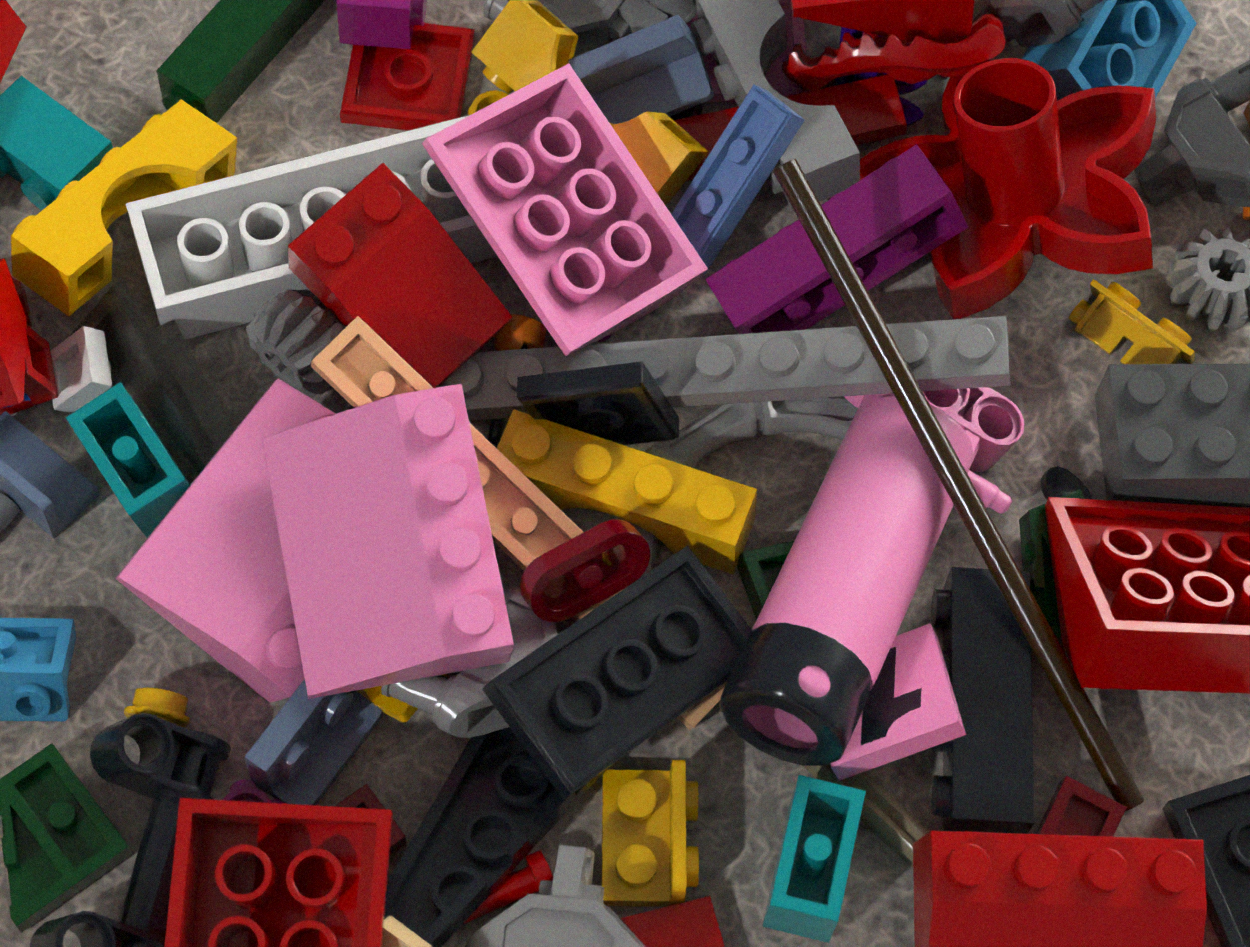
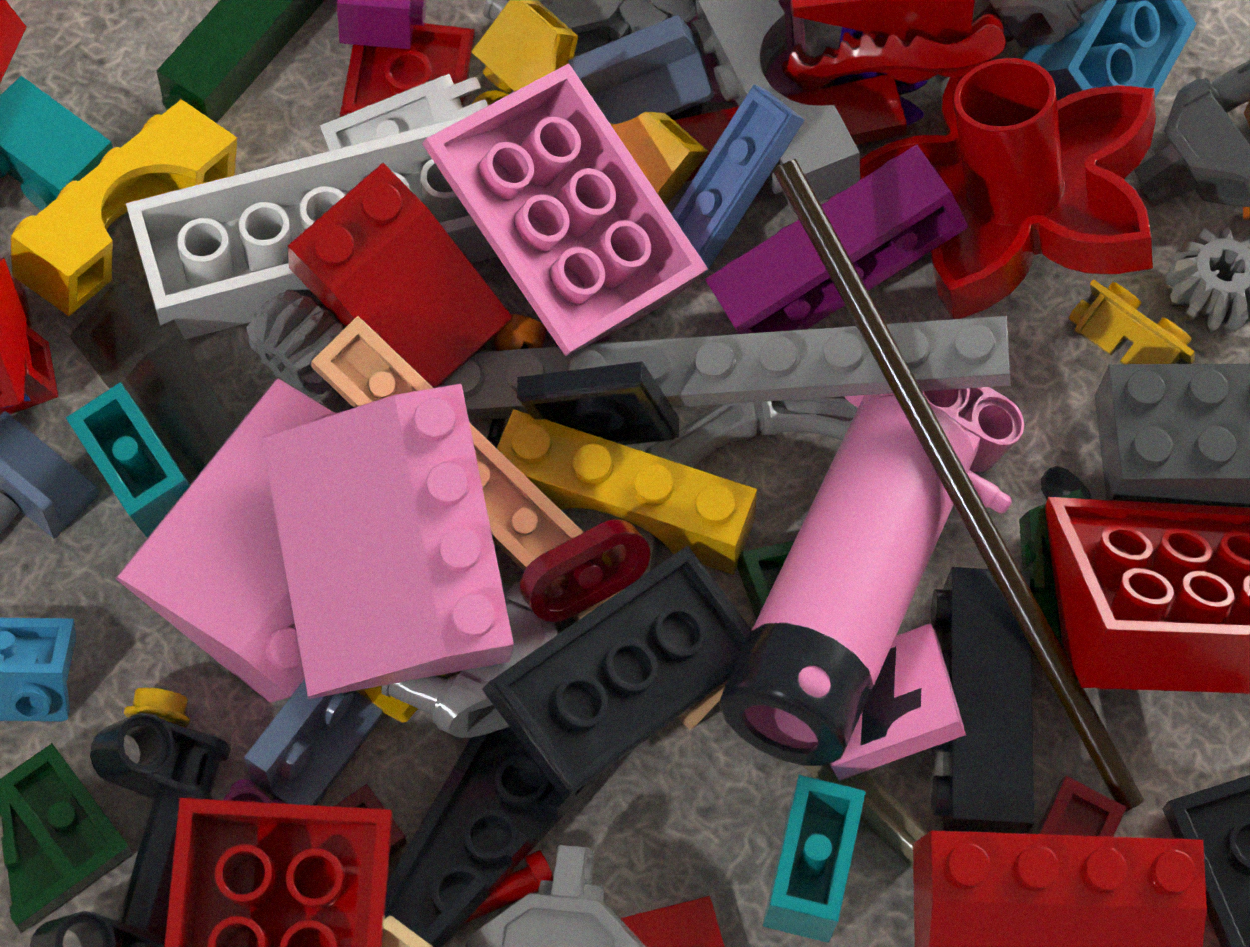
white plate [50,326,113,413] -> none
yellow bracket [601,760,699,907] -> none
none -> white hinge [320,74,488,151]

